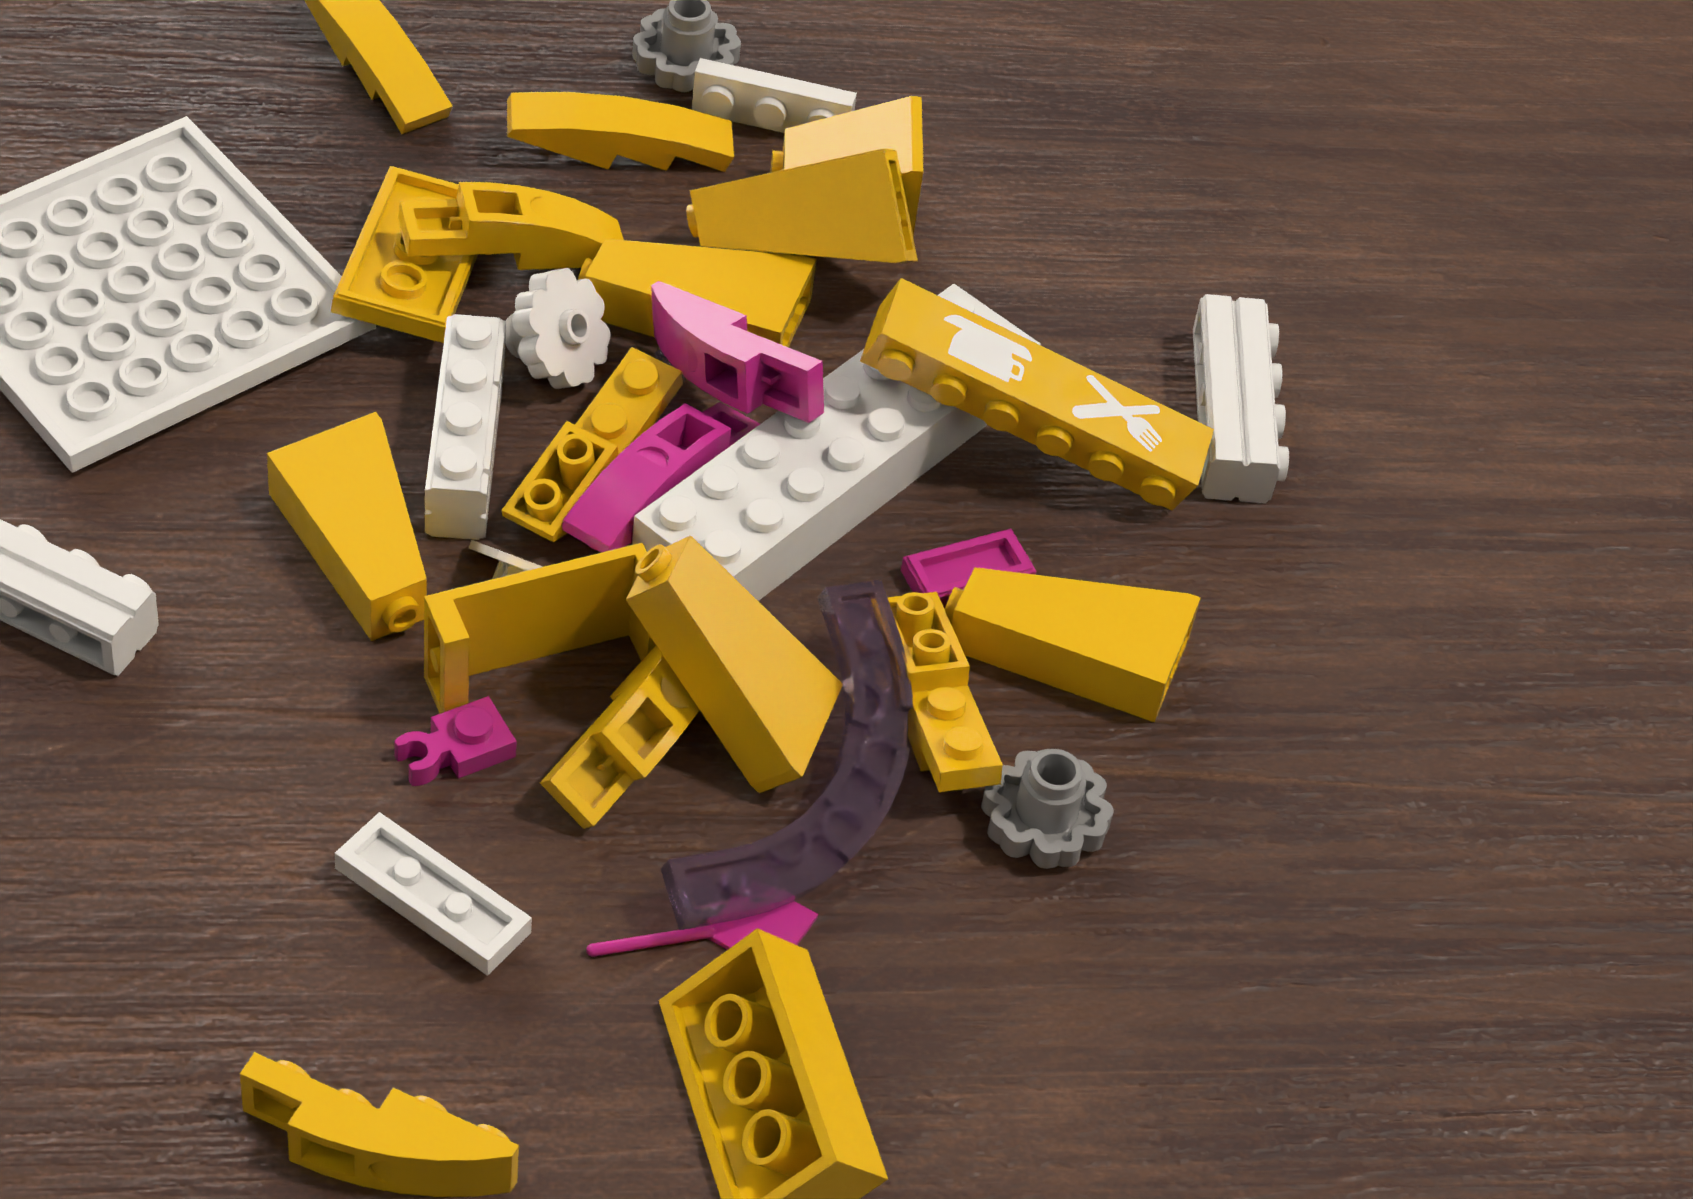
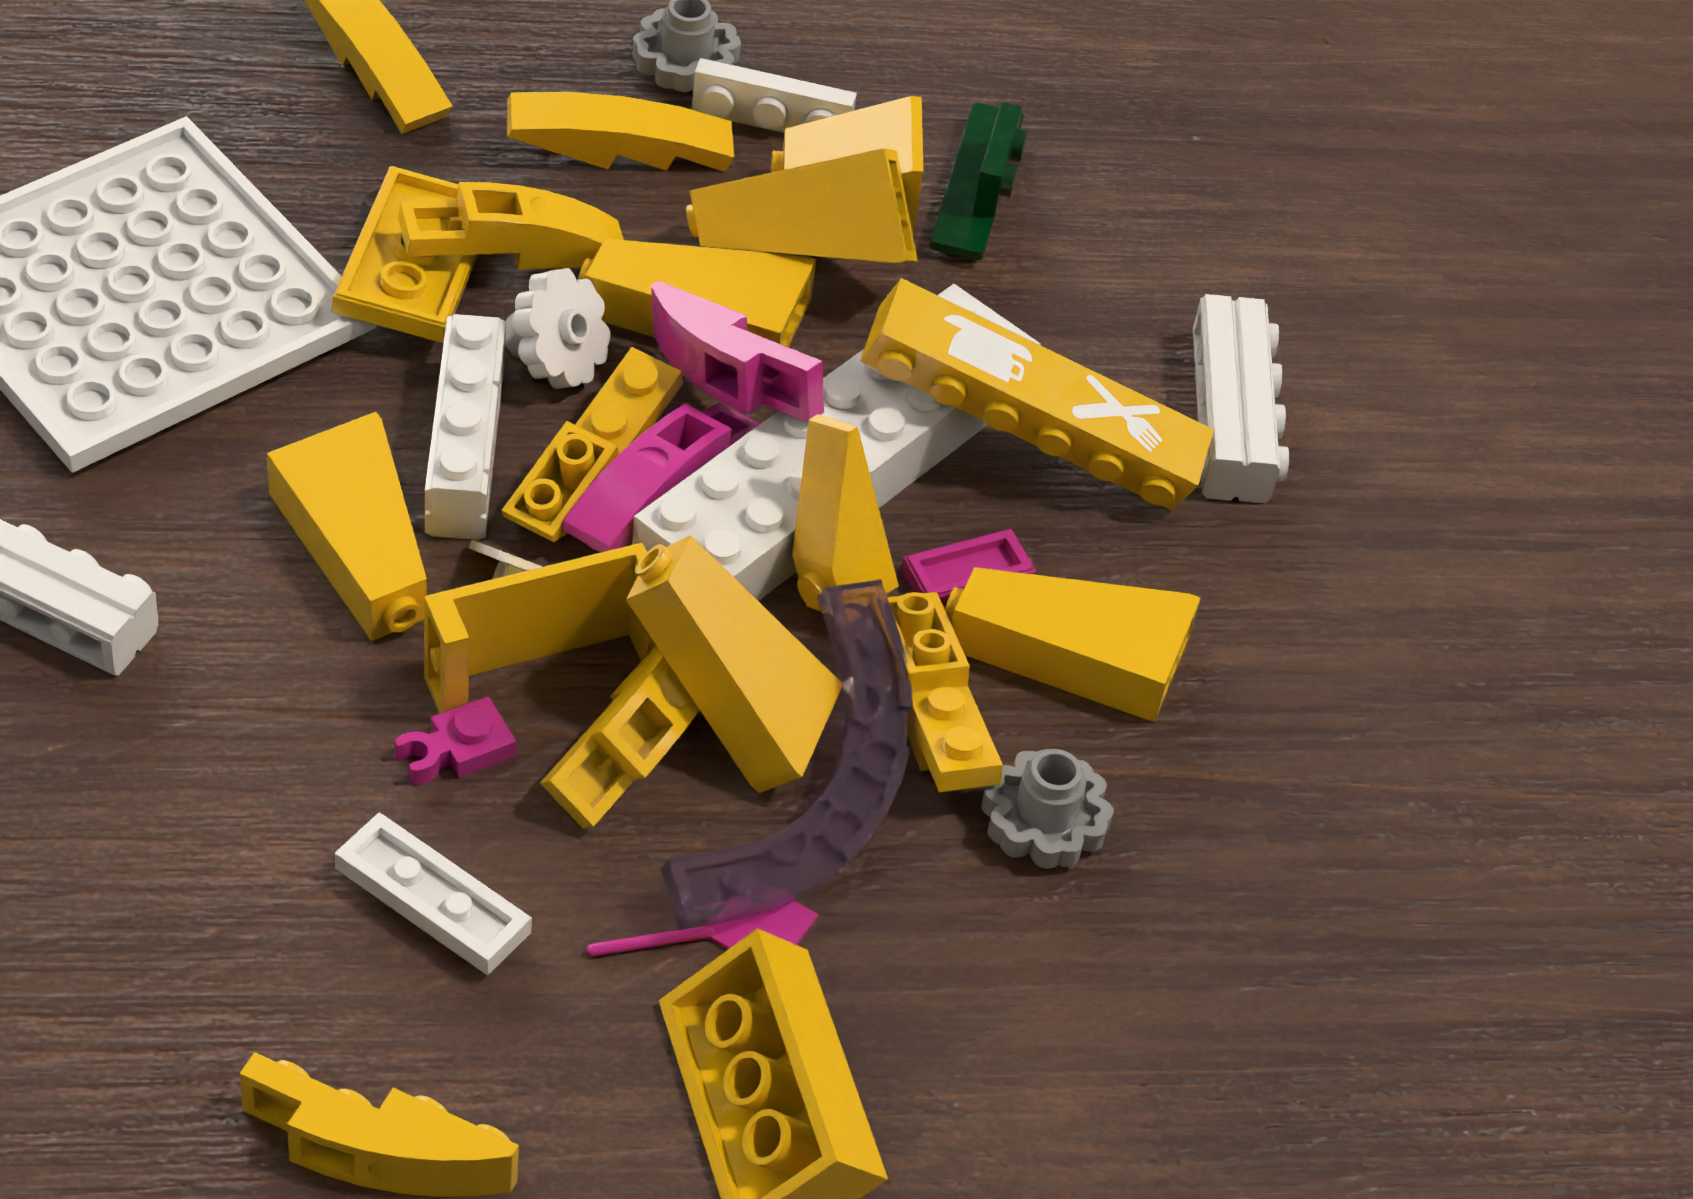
none -> yellow slope [792,414,899,621]
none -> dark green bracket [930,102,1028,260]

